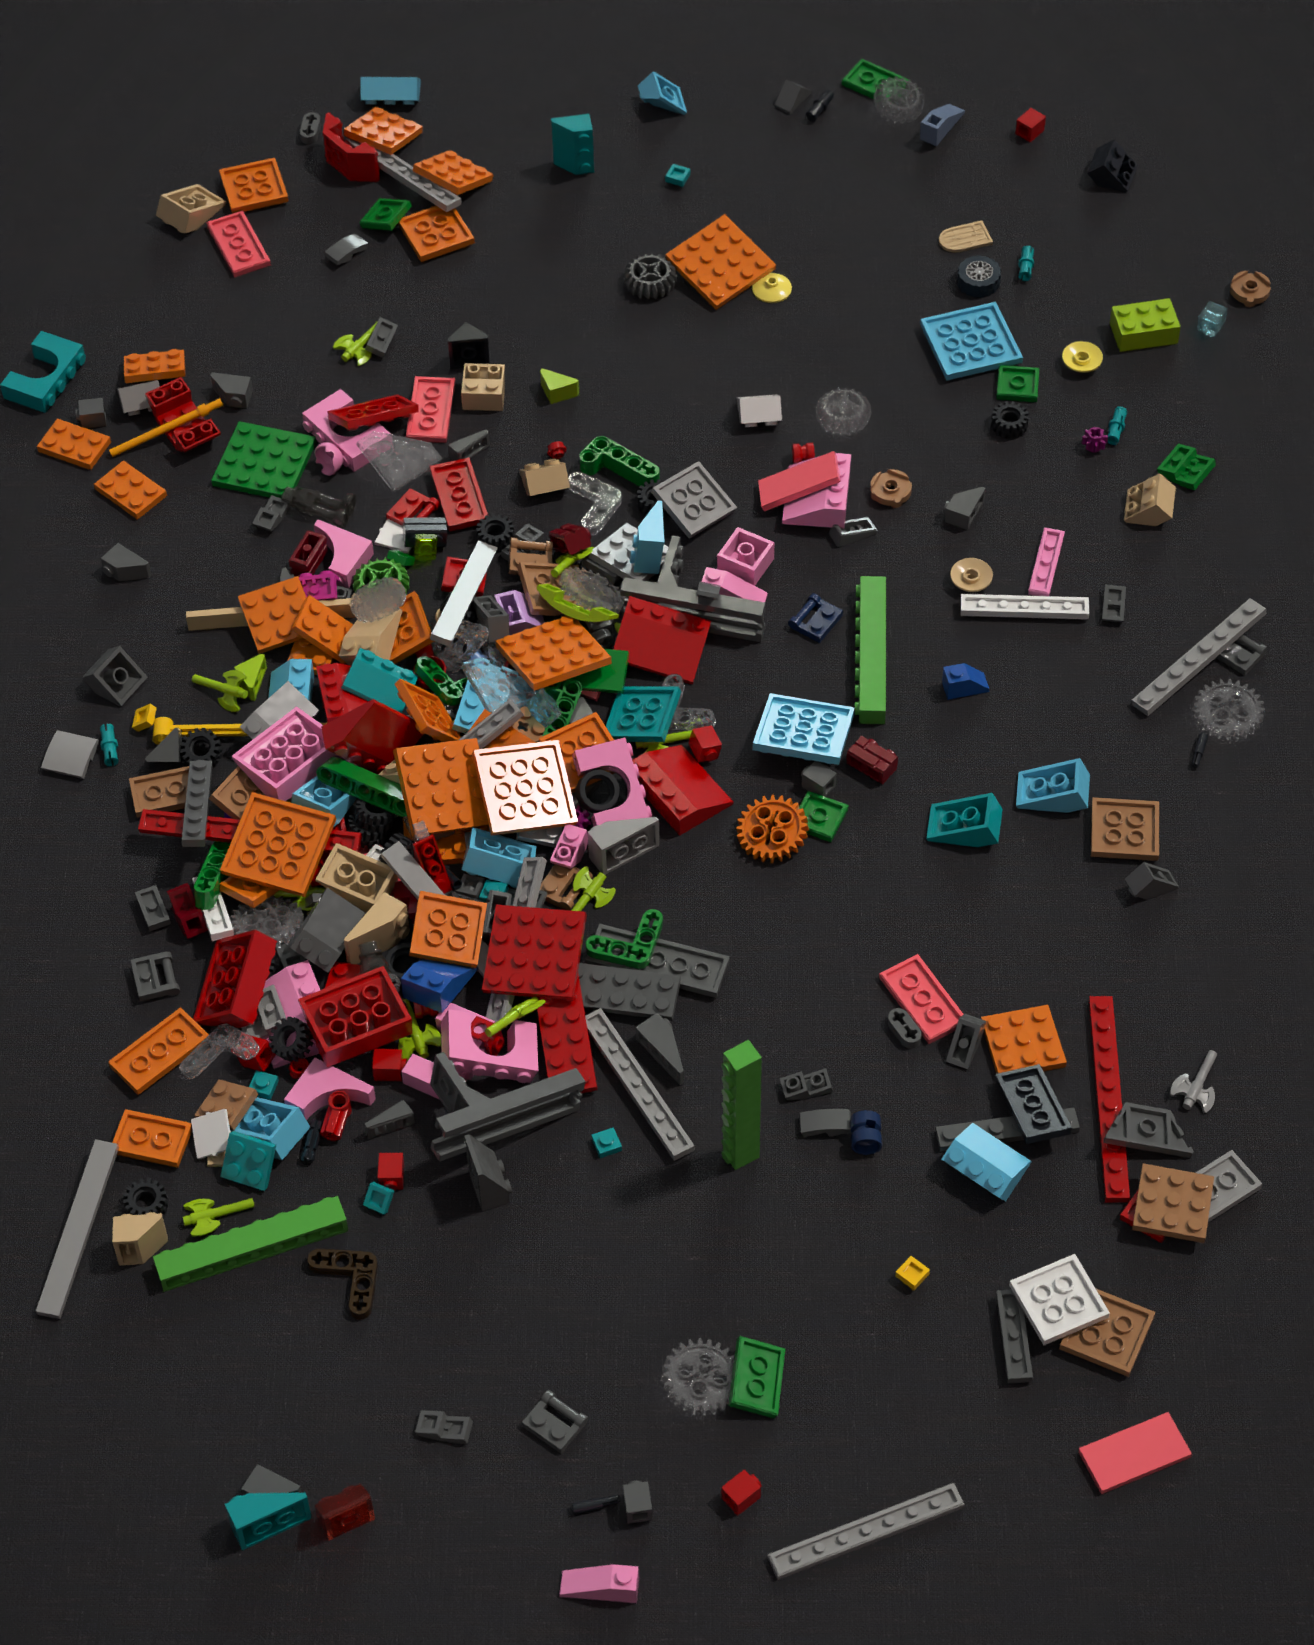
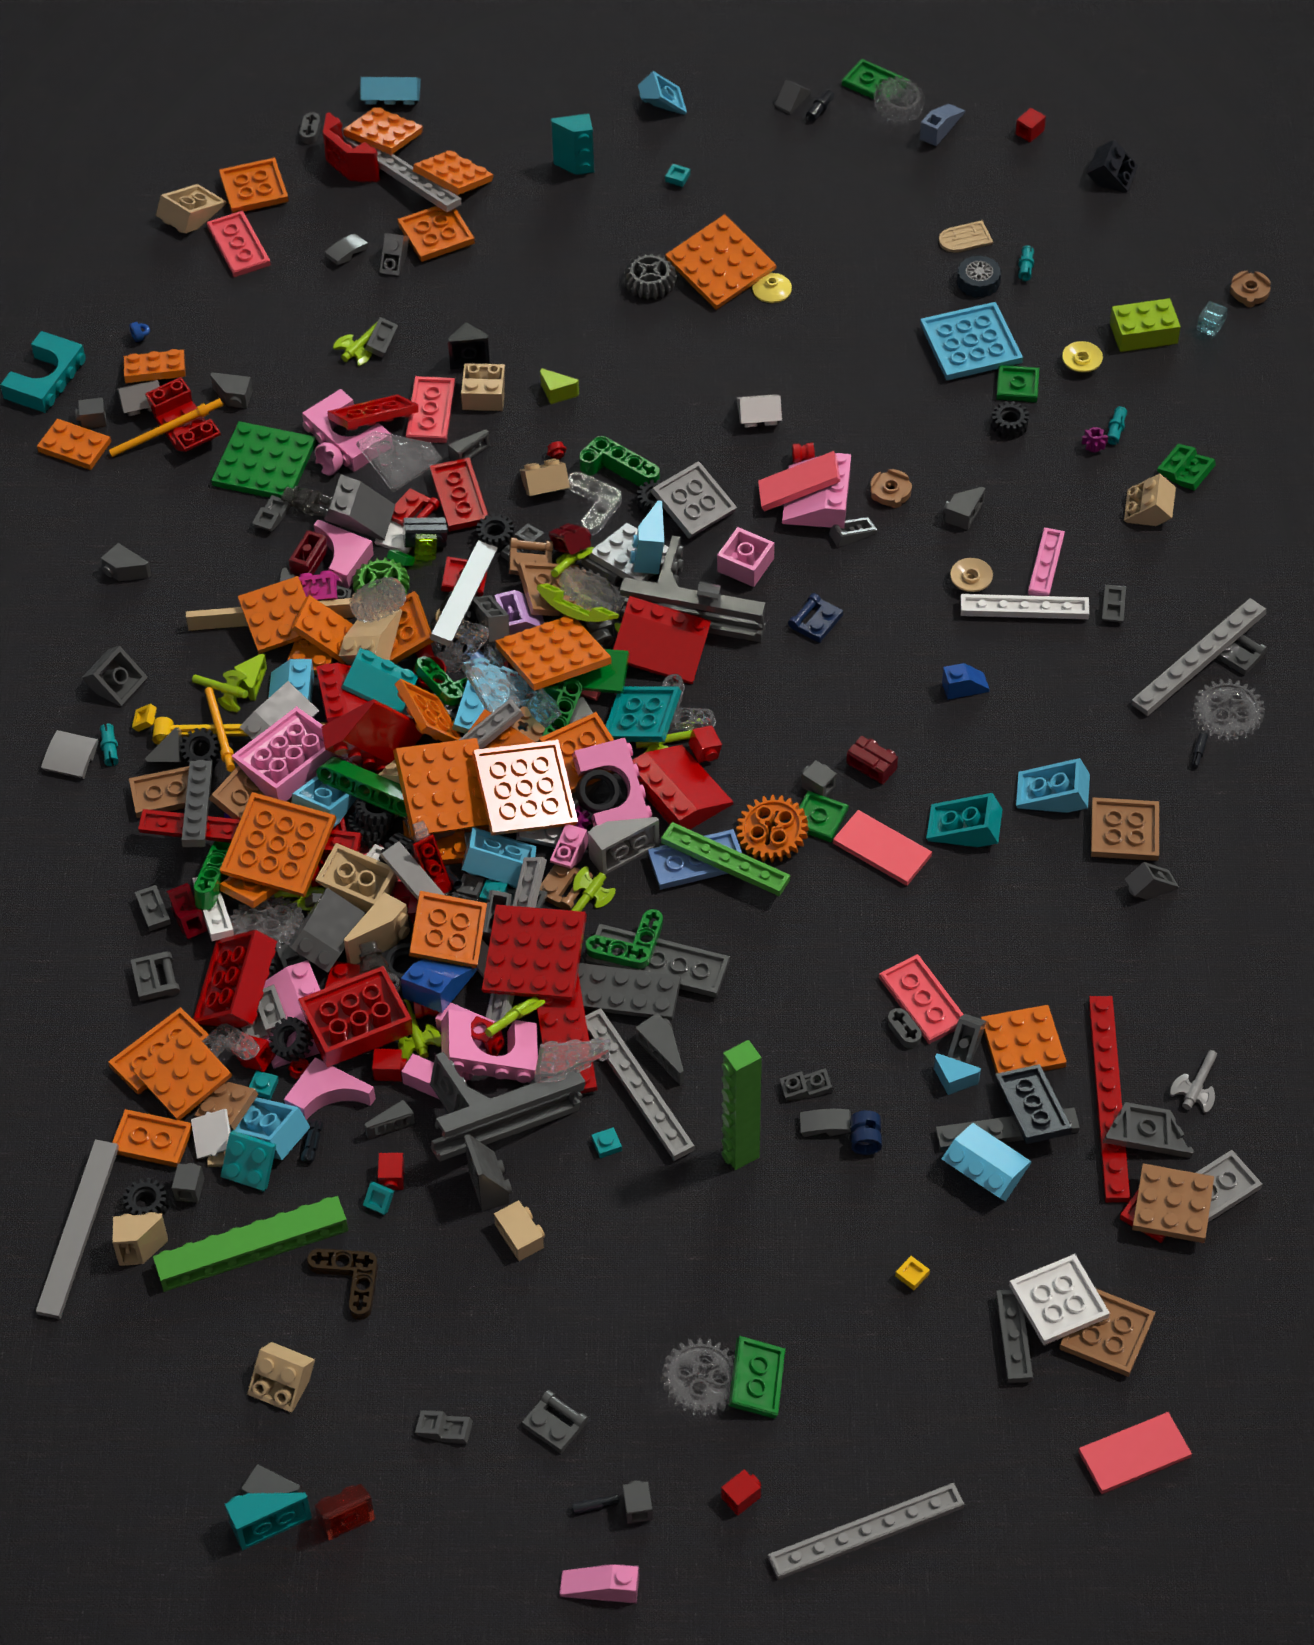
orange plate [94,460,167,520] -> none
lime piece [183,1198,255,1236] -> none
red piece [320,1091,352,1141] -> none
green tile [359,198,412,230] -> none
bright pink slope [702,567,768,602] -> none
medium azure plate [752,693,855,765] -> none
clear gear [816,387,871,436] -> none
bright green brick [855,576,886,724] -> none
none -> blue tile [129,322,150,342]
none -> orange plate [133,1026,232,1121]
none -> dark grey brick [172,1163,205,1203]
none -> light orange bar [205,687,235,772]
none -> tan slope [247,1342,315,1412]
none -> dark grey slope [325,474,395,541]
none -> flat silver slope [380,233,409,275]
none -> tan brick [494,1200,545,1261]
none -> clear plate [534,1038,611,1083]
none -> medium blue plate [648,829,742,890]
none -> bright green plate [661,822,790,896]
none -> coral tile [833,810,932,886]
none -> medium azure slope [934,1053,981,1095]

